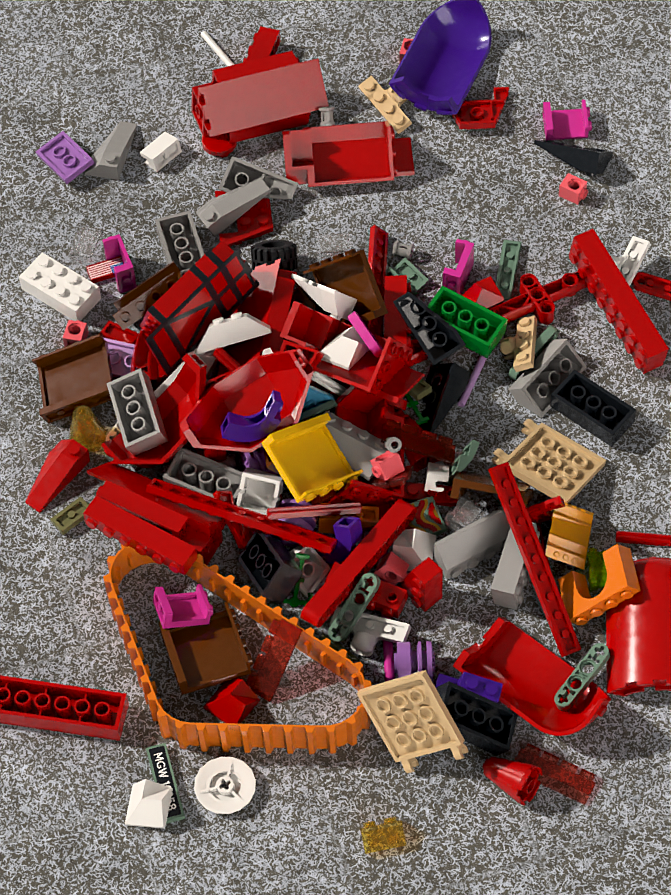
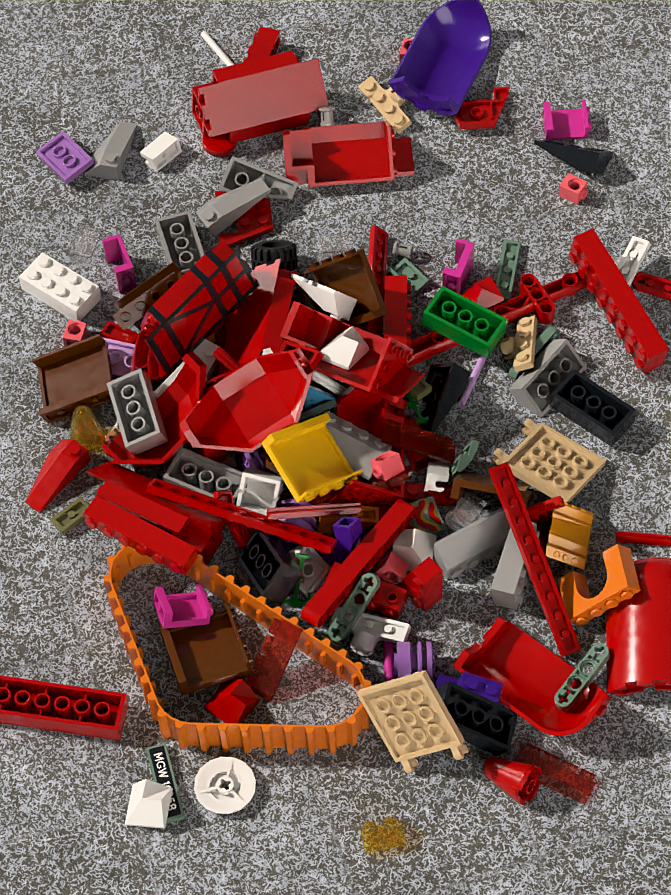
tile [86,256,124,283] -> none
white wedge [196,312,271,354] -> none
dark purple arch [221,390,283,442] -> none
dark pink beam [347,311,383,358] -> none
light grey pin [384,437,402,453] -> none
black wedge [393,292,466,367] -> none
clear neon green hinge [587,548,607,591] -> none

